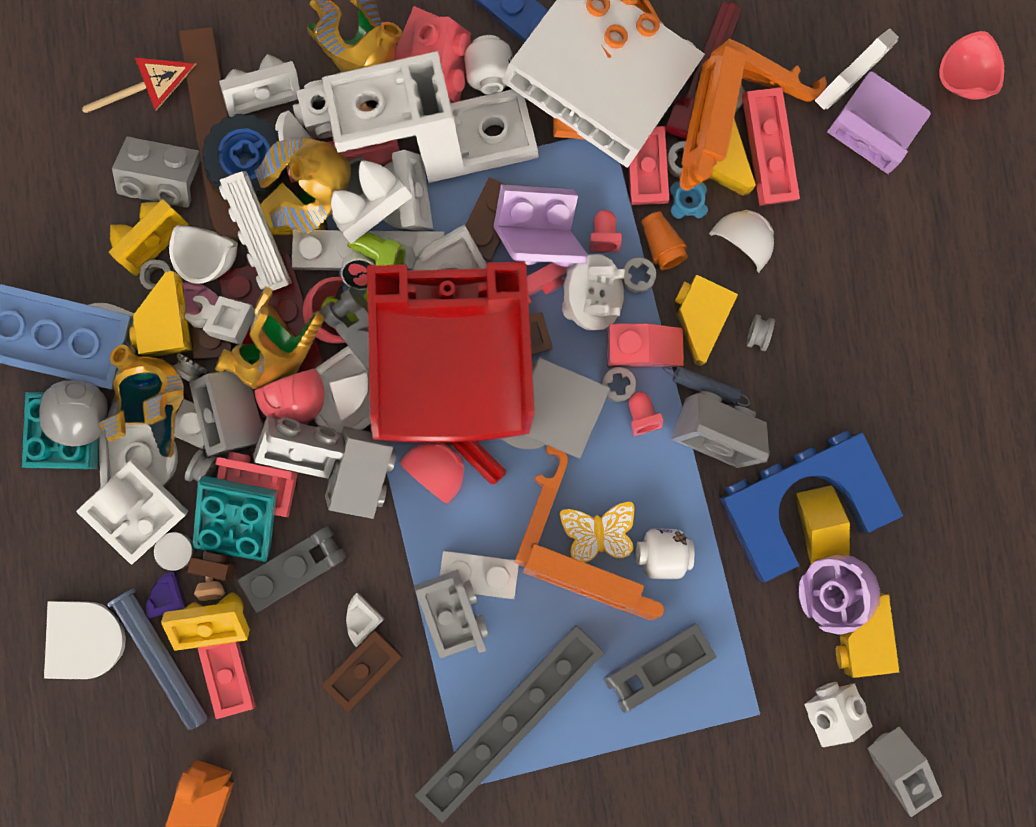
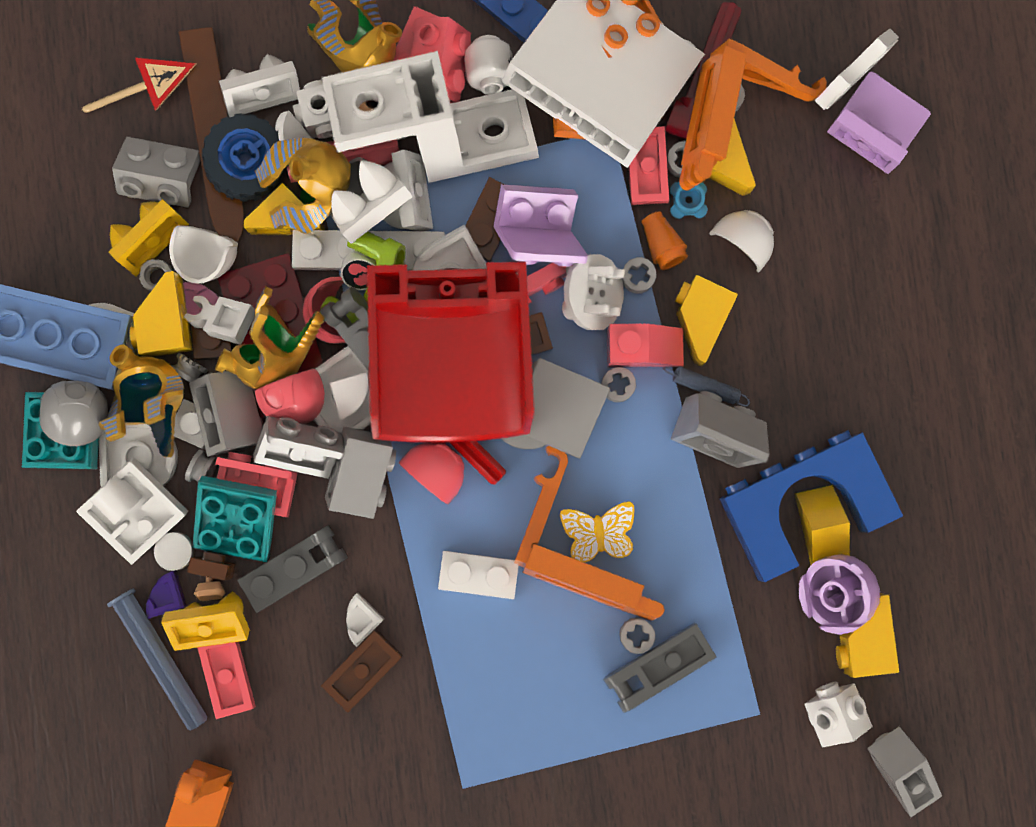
white tile [44,601,126,679] -> none
white piece [219,171,292,291] -> none
light grey bracket [414,570,489,659] -> none
dark grey plate [414,625,604,823] -> none
coral piece [589,210,622,252] -> none
coral piece [628,392,663,437] -> none
white head [635,528,695,579] -> none
coral plate [742,87,800,206] -> none
light grey bush [746,314,775,351] -> none
coral helmet [939,31,1004,100] -> none
none -> light grey bush [619,618,655,654]

